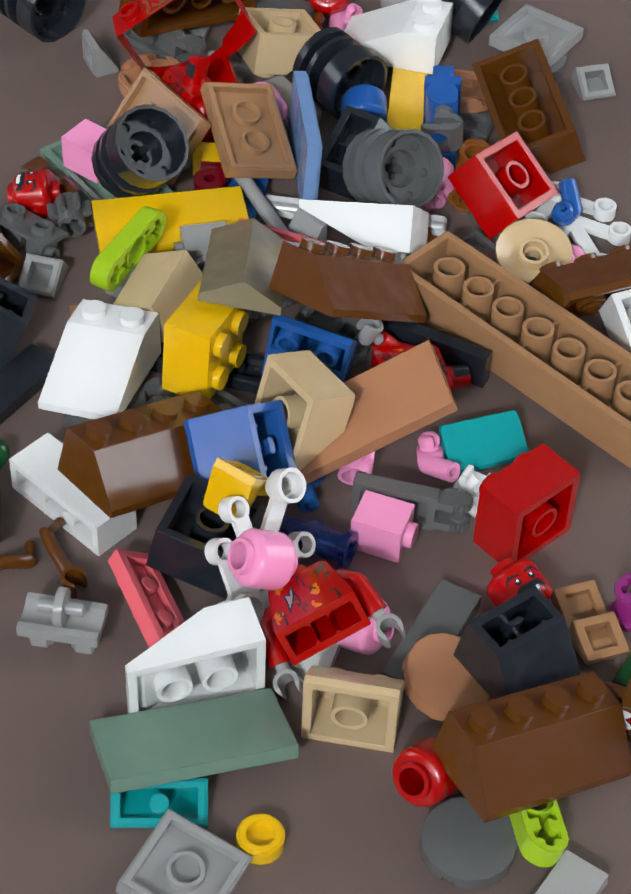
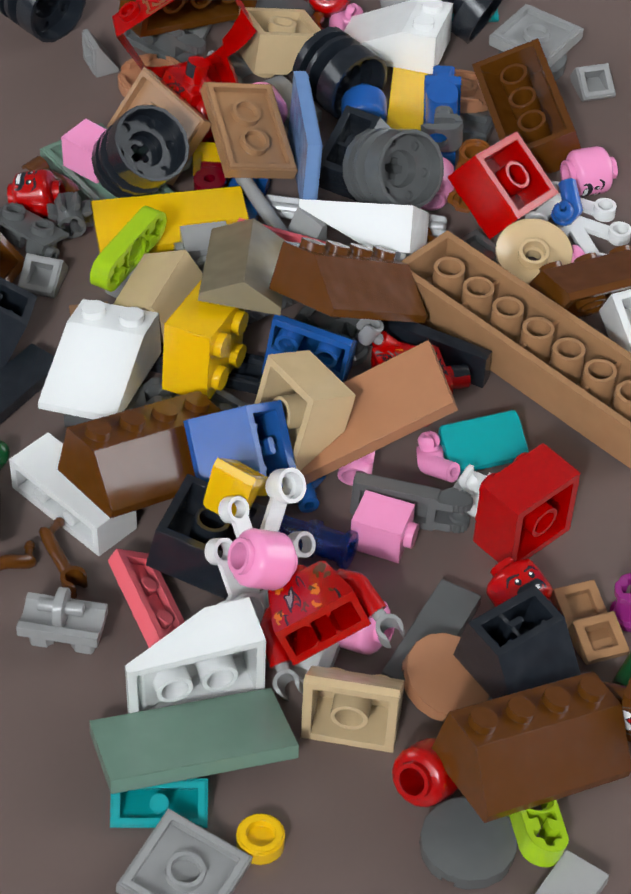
none -> bright pink head [560,146,618,197]

